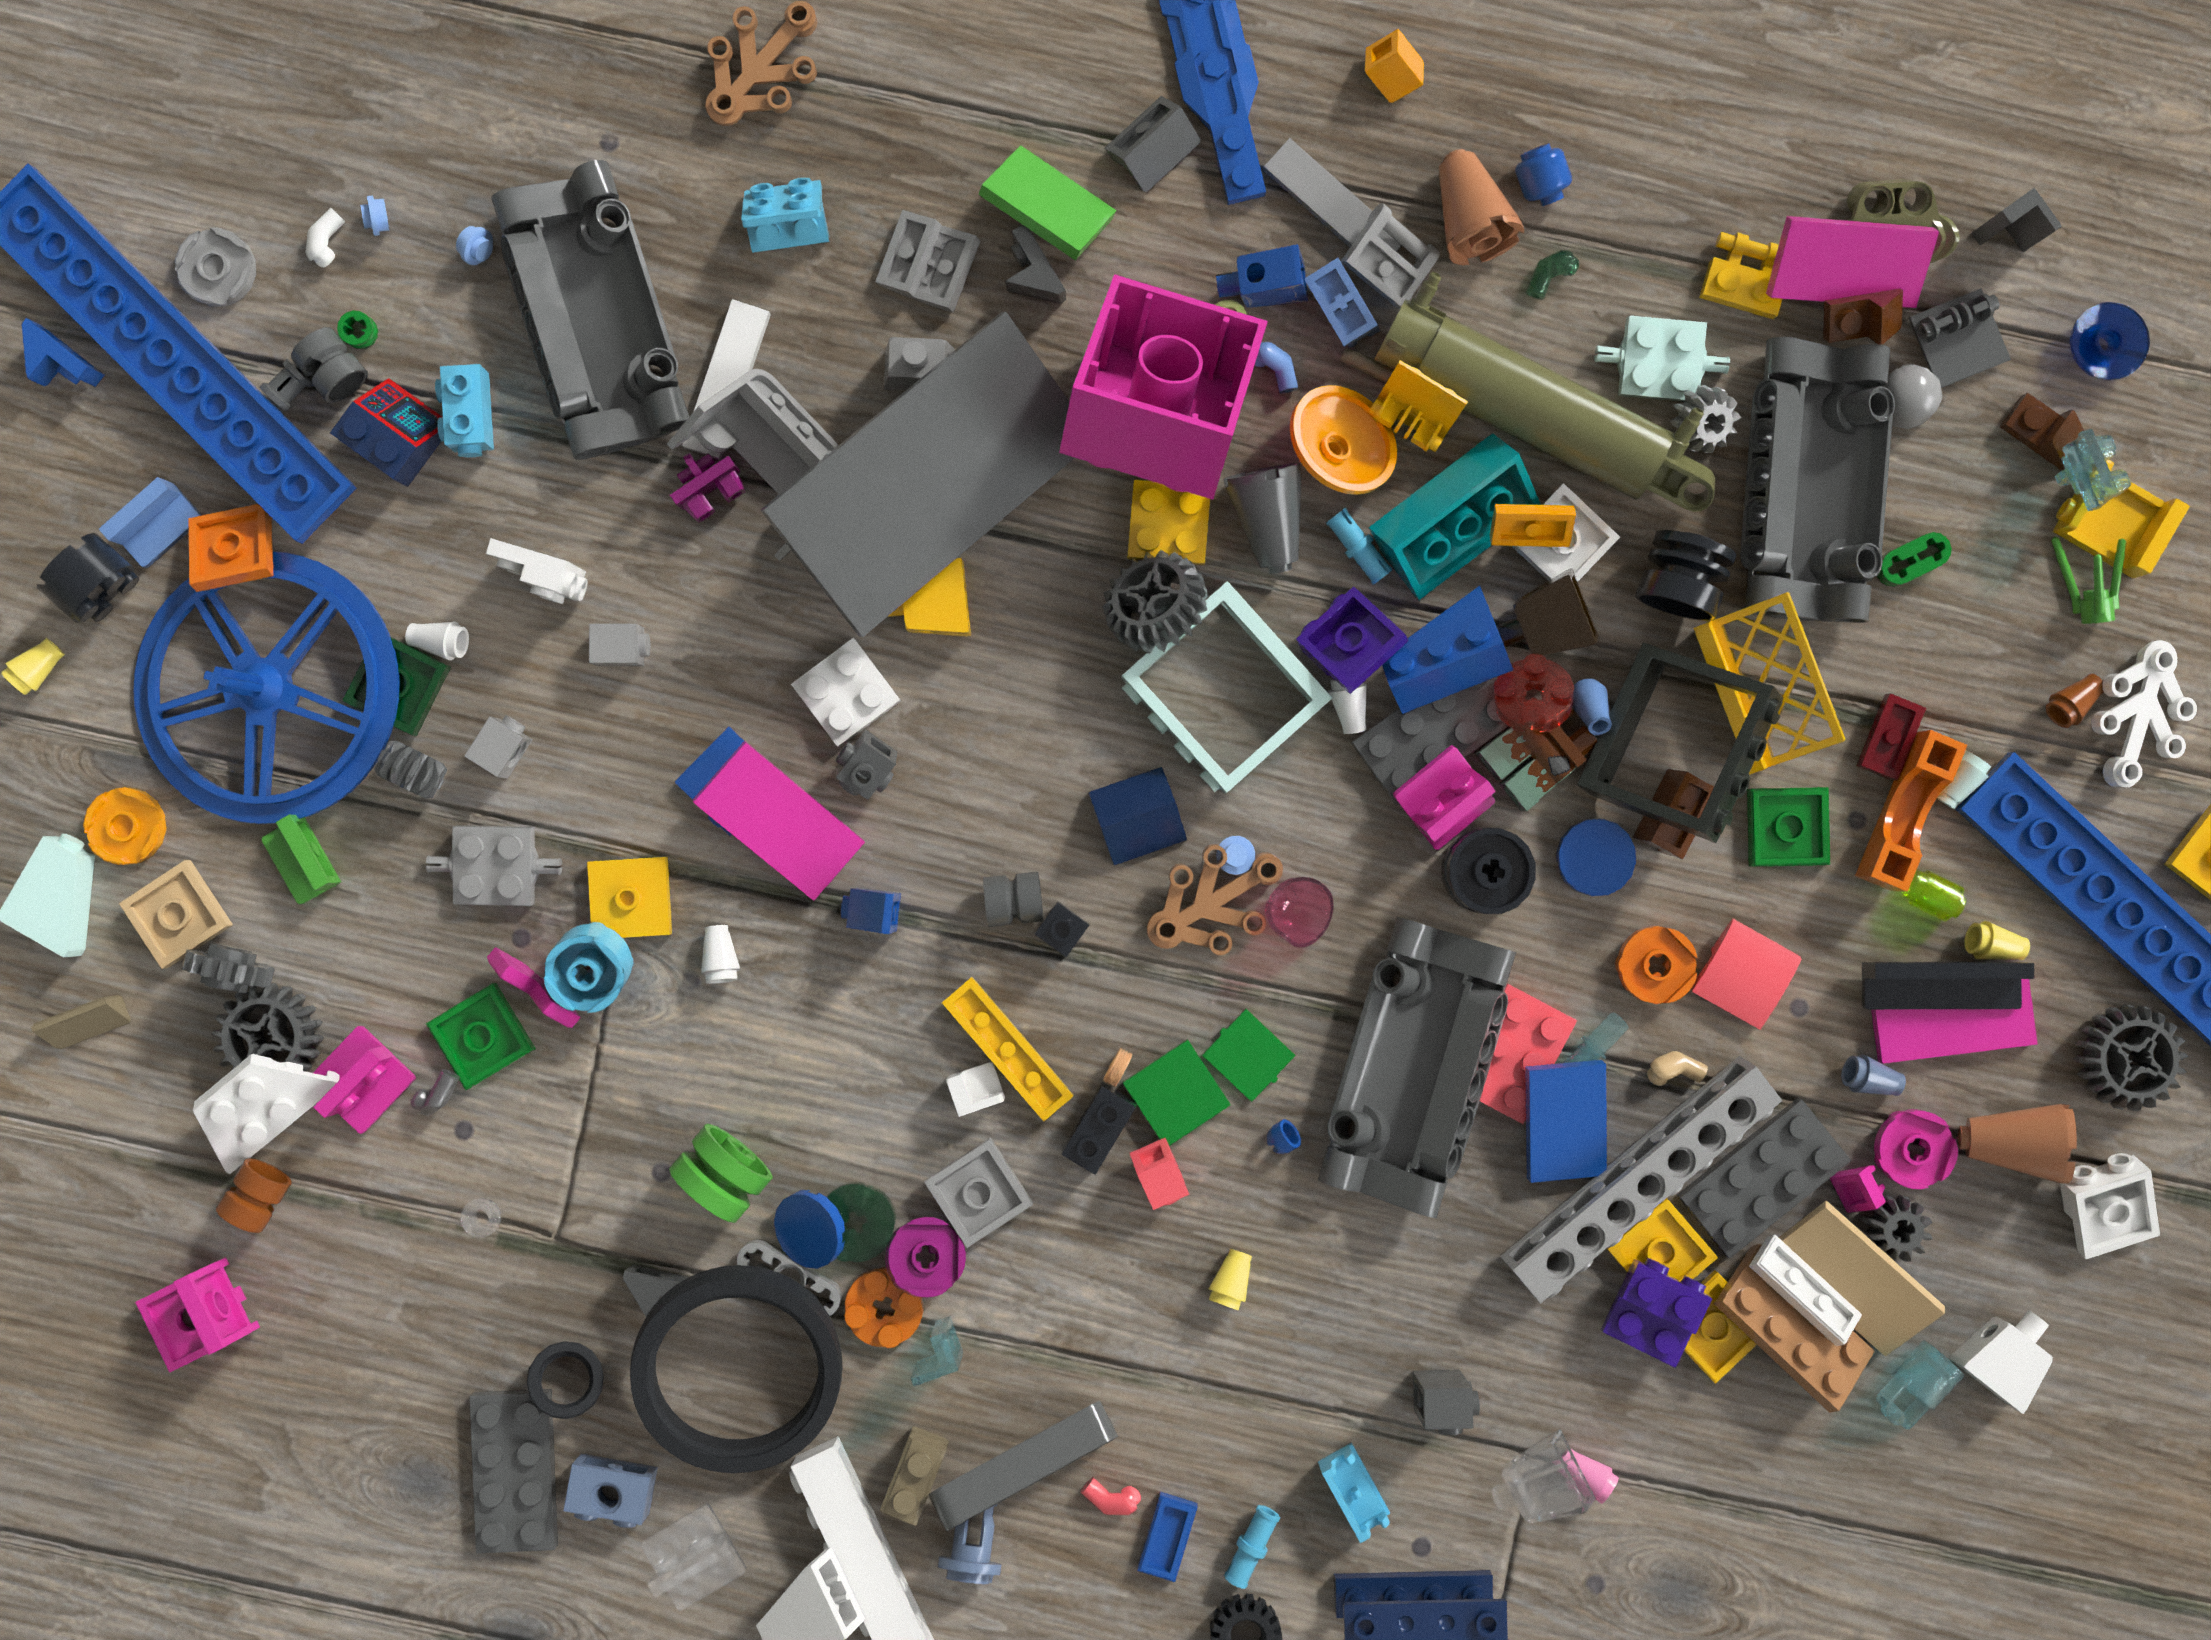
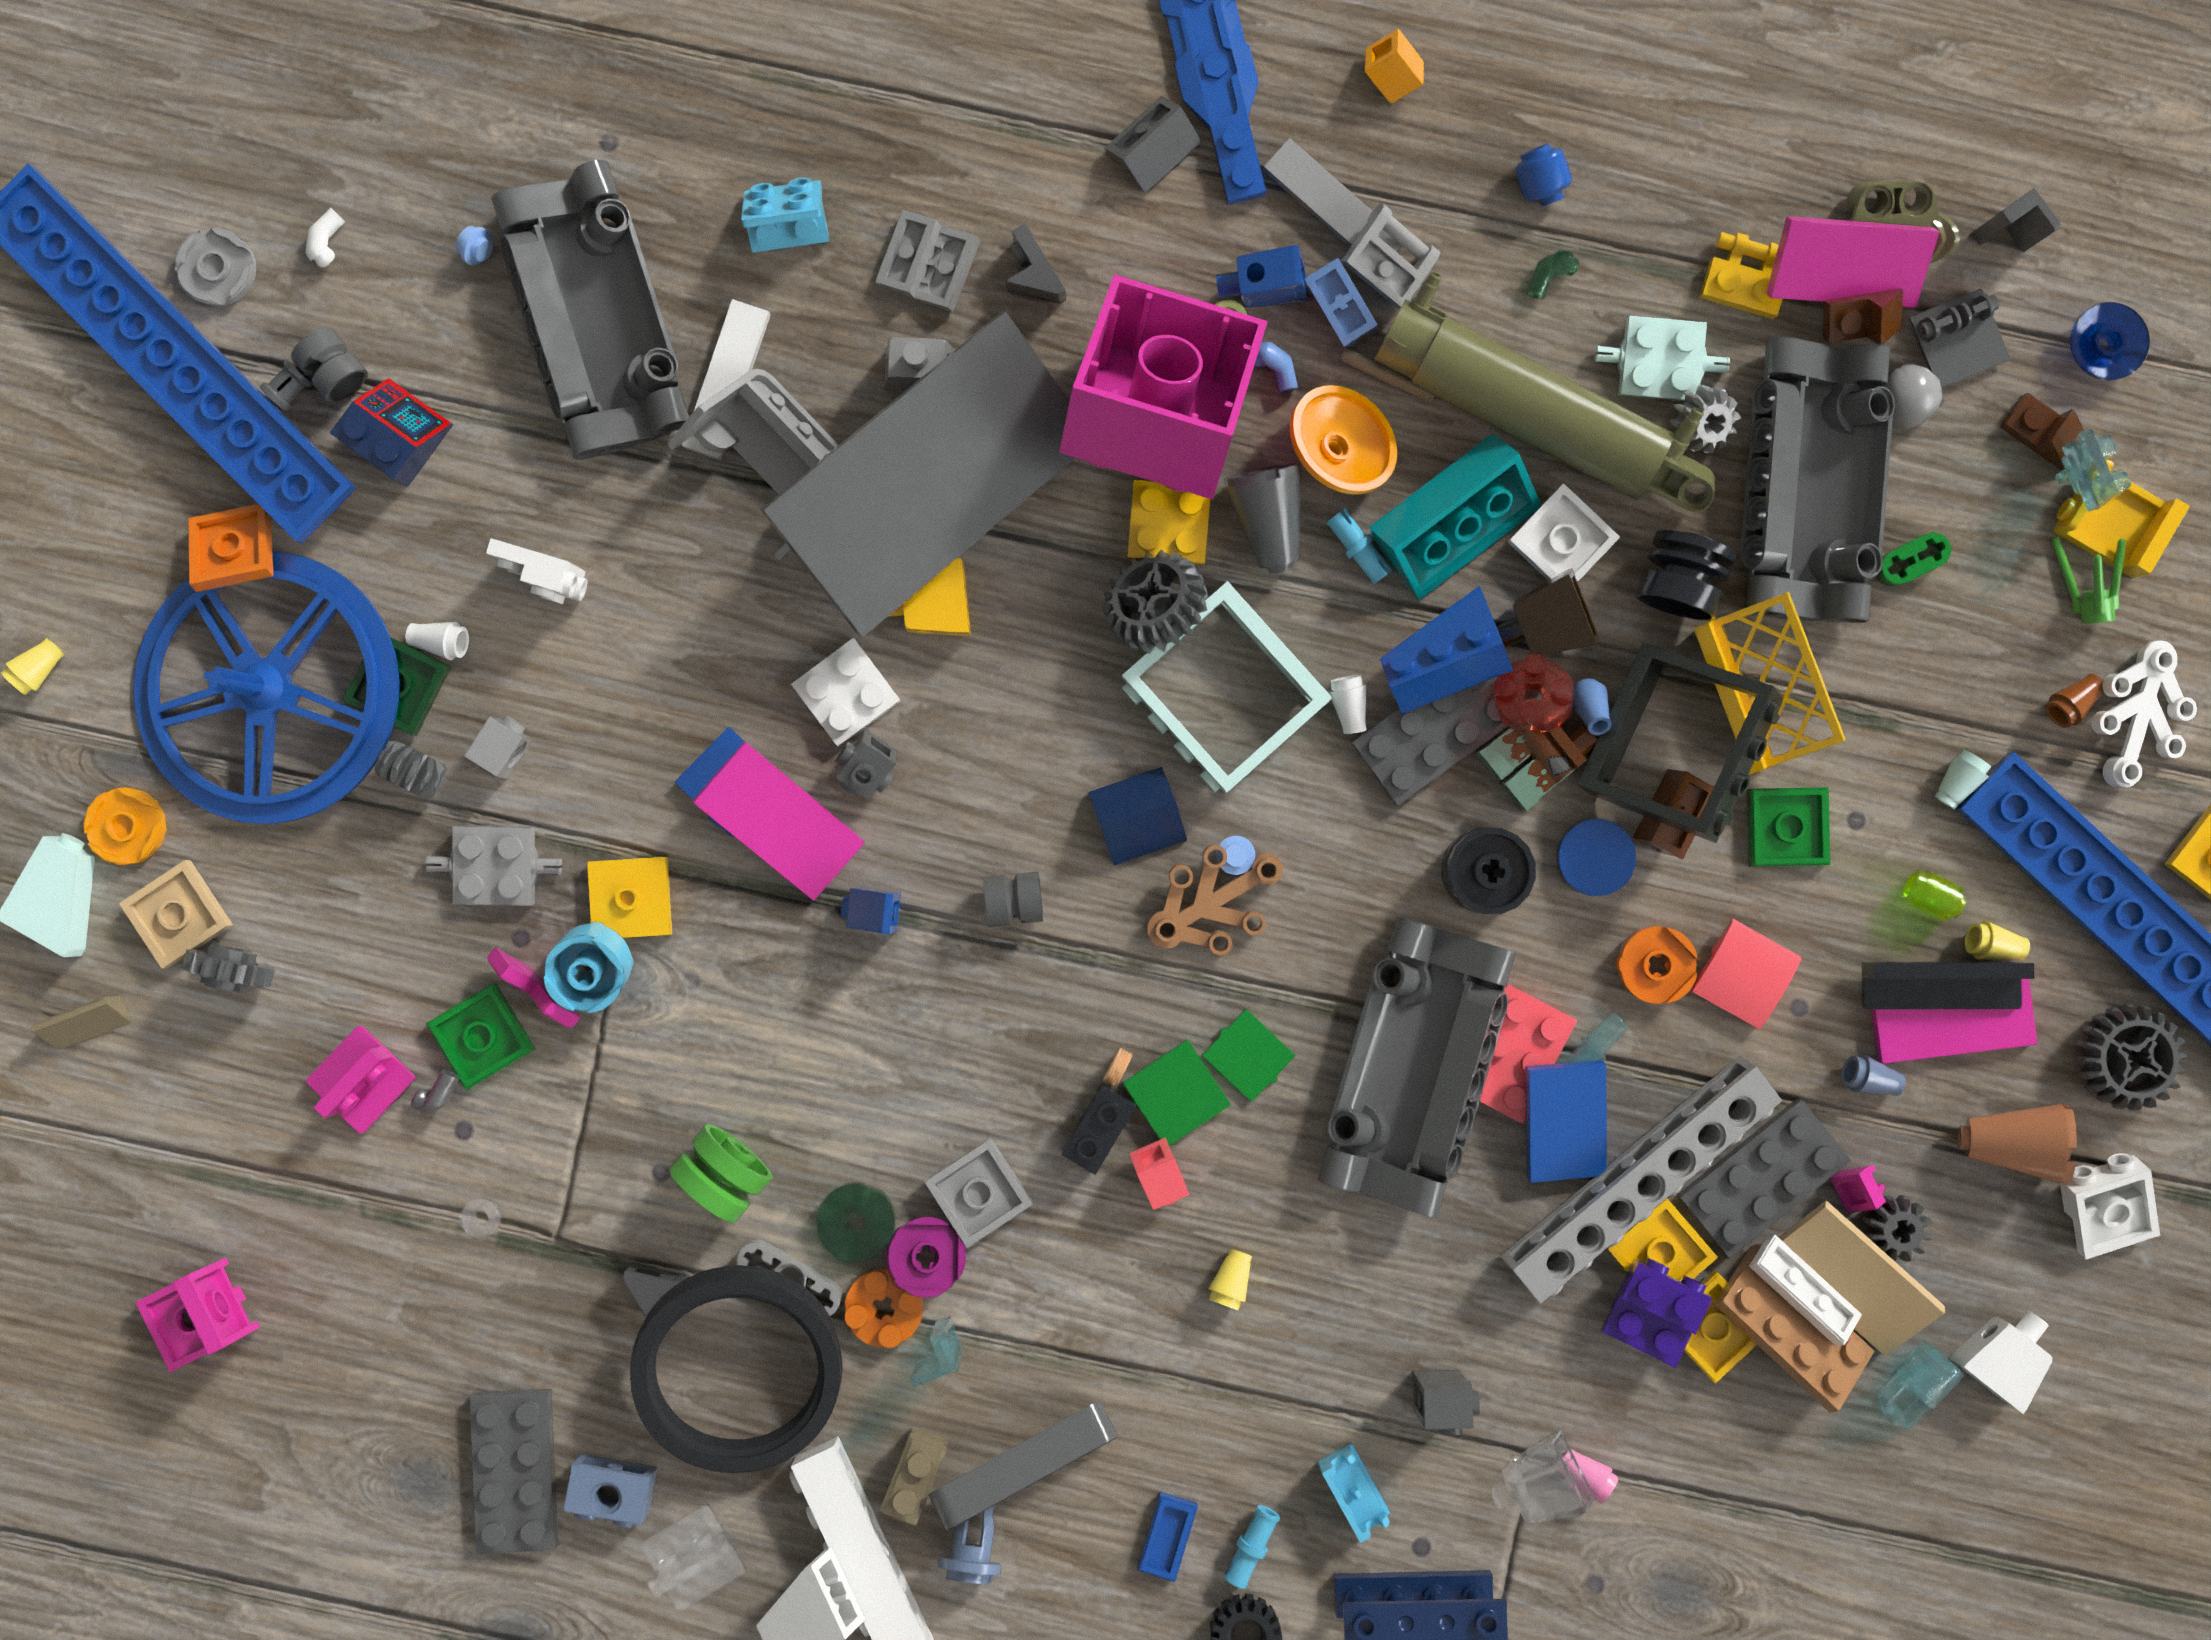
blue slope [22,318,105,387] -> none
black brick [37,533,139,623] -> none
medium blue panel [99,477,202,568] -> none
white wing [193,1054,340,1174] -> none
dark grey gear [211,983,324,1072] -> none
dark orange wheel [216,1158,292,1233] -> none
bright green panel [262,814,341,904] -> none
green bush [337,310,378,349] -> none
light blue plate [360,195,389,236] -> none
medium azure brick [435,364,494,458] -> none
black tyre [527,1341,604,1419] -> none
light grey brick [589,624,651,666] -> none
magenta hips [670,452,746,523] -> none
white cone [701,925,740,984] -> none
medium nougat plant [706,1,817,126] -> none
blue tile [774,1190,845,1269] -> none
yellow plate [942,977,1074,1122] -> none
white panel [946,1062,1005,1117] -> none
bright green tile [978,145,1117,261] -> none
black brick [1035,901,1090,957] -> none
coral arm [1080,1477,1141,1515] -> none
clear pink helmet [1265,877,1334,948] -> none
blue hinge [1267,1119,1301,1154] -> none
dark purple plate [1296,586,1408,694] -> none
yellow hinge [1369,360,1468,452] -> none
dark pink bracket [1393,745,1496,850] -> none
nougat cone [1439,149,1525,266] -> none
light orange plate [1490,504,1576,547] -> none
tan arm [1647,1051,1708,1086] -> none
orange arch [1855,730,1967,892] -> none
dark red plate [1856,693,1926,781] -> none
dark pink plate [1874,1109,1958,1189] -> none

